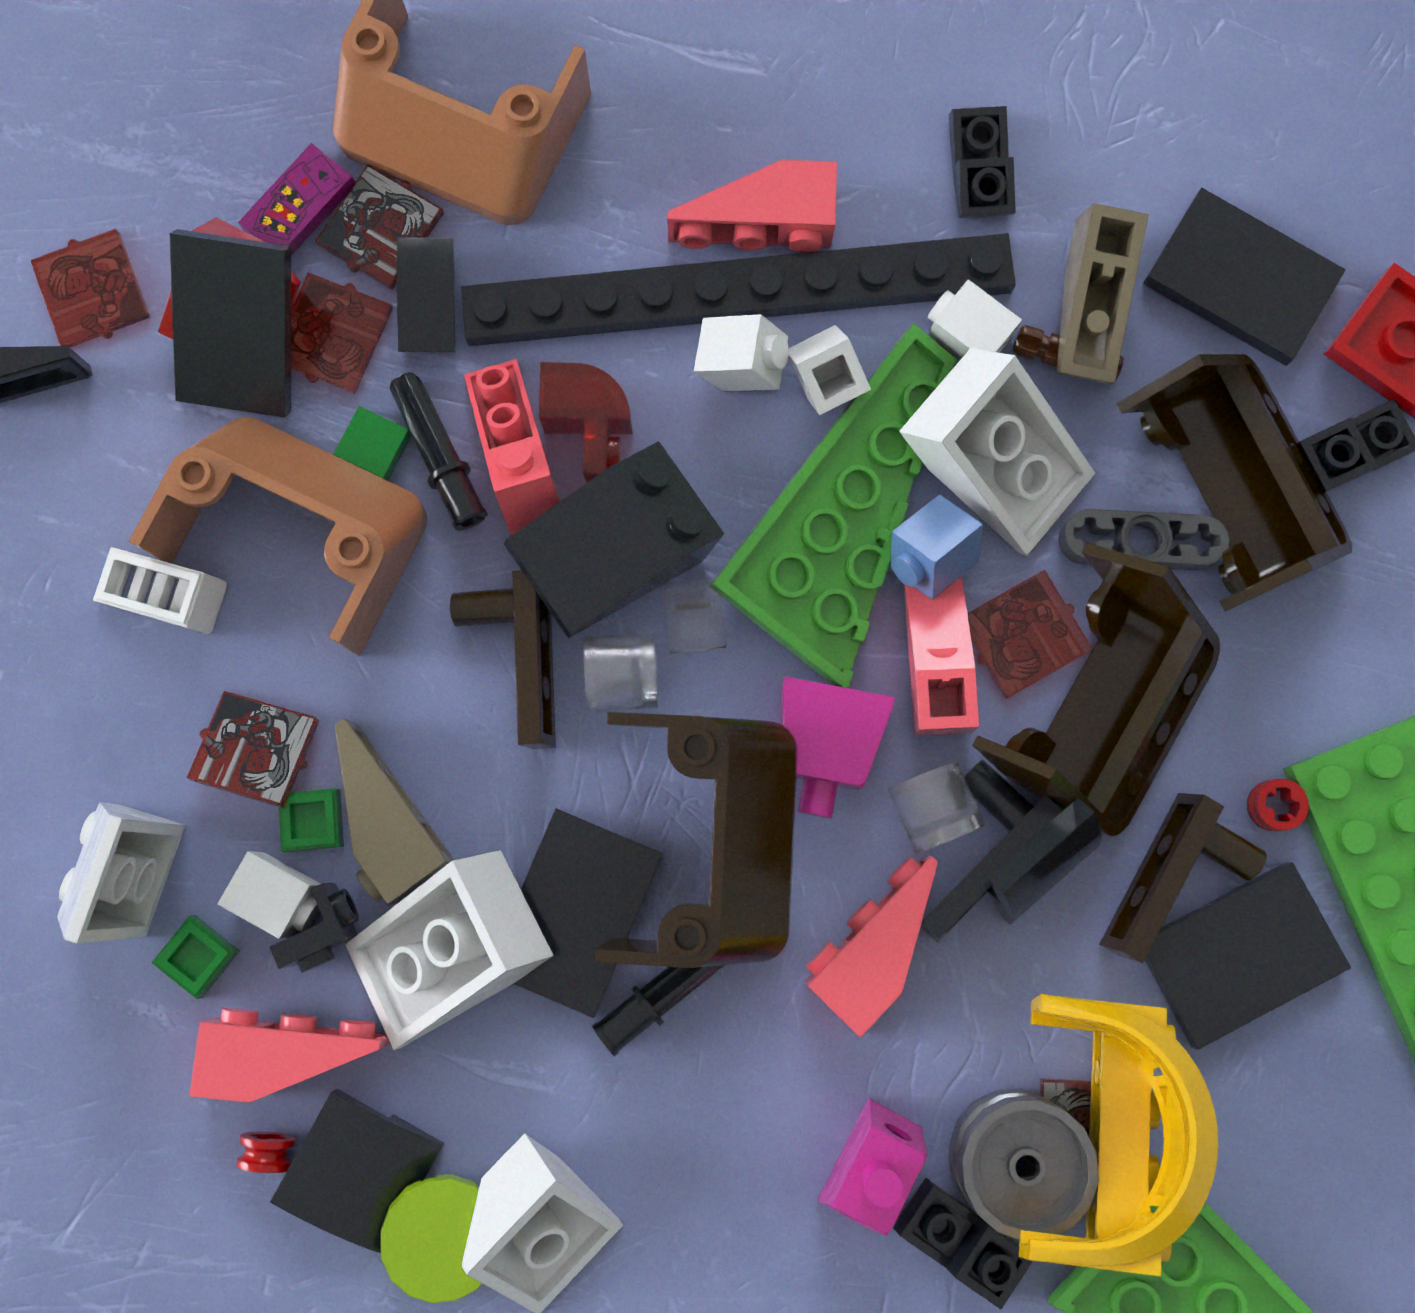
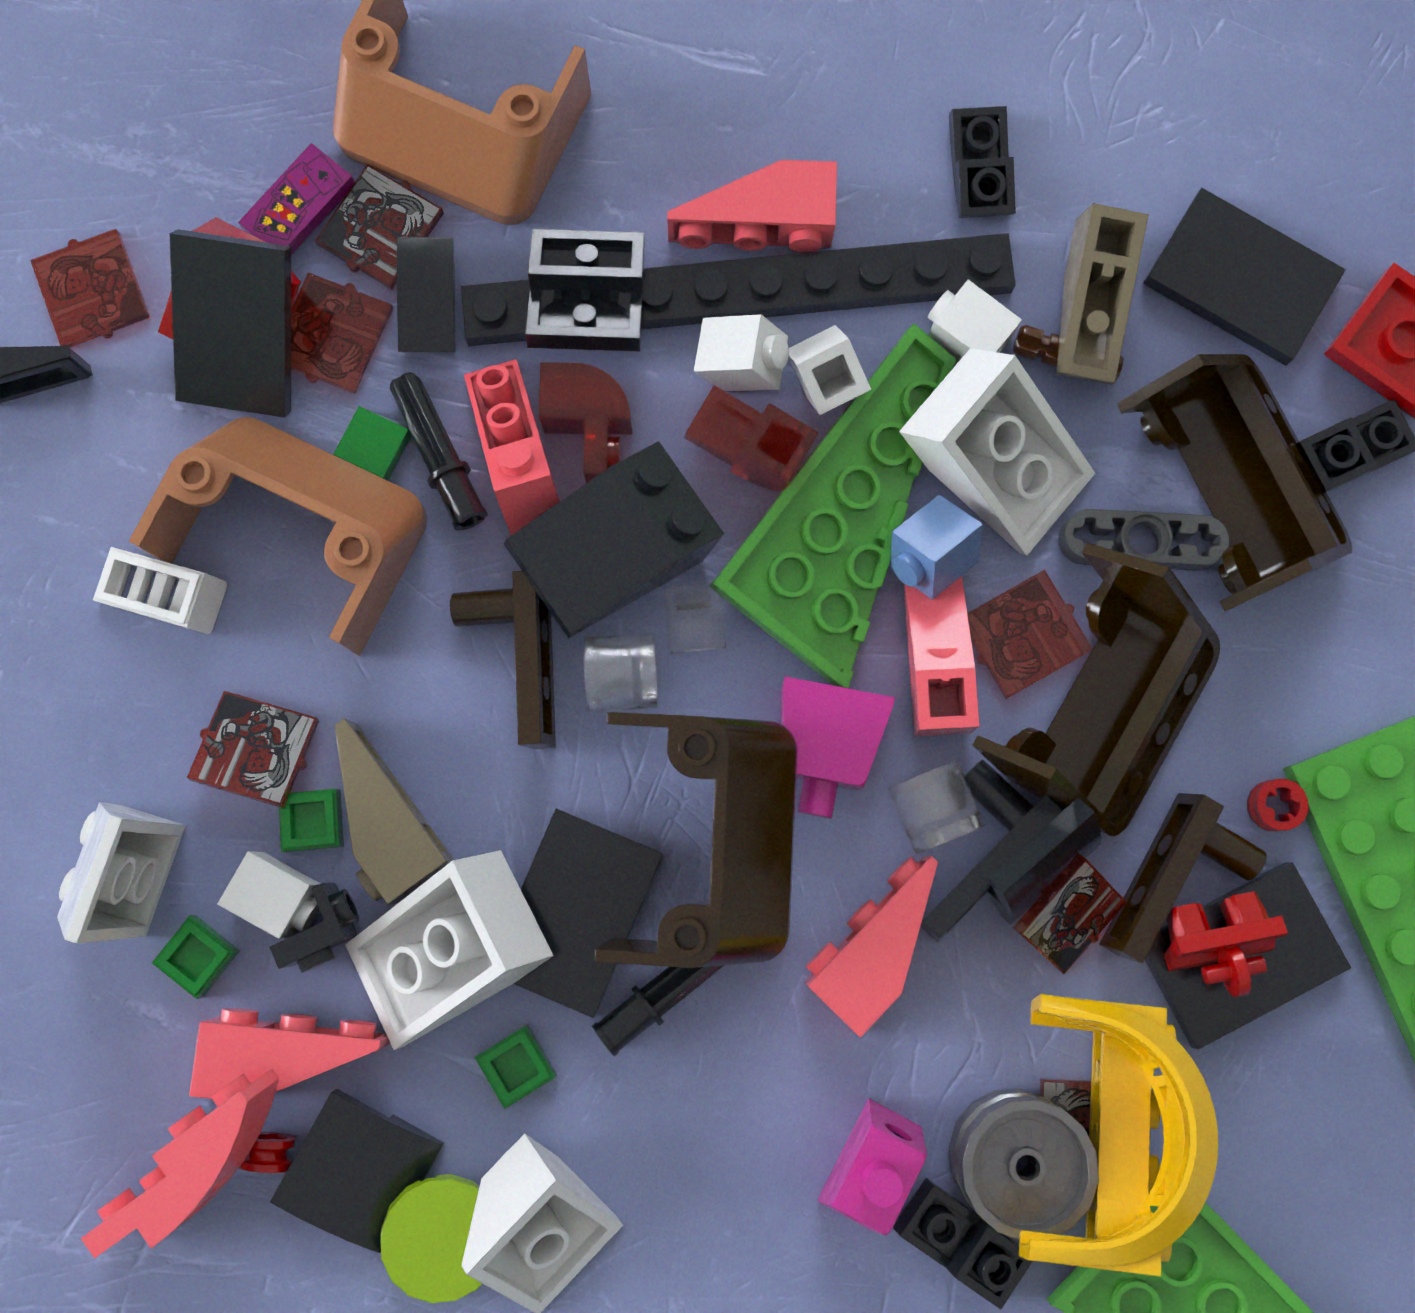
none -> coral slope [81,1069,279,1259]
none -> green tile [474,1024,557,1109]
none -> black slope [525,229,645,352]
none -> clear red brick [684,385,819,491]
none -> piece [1013,853,1127,974]
none -> red hips [1164,891,1288,997]

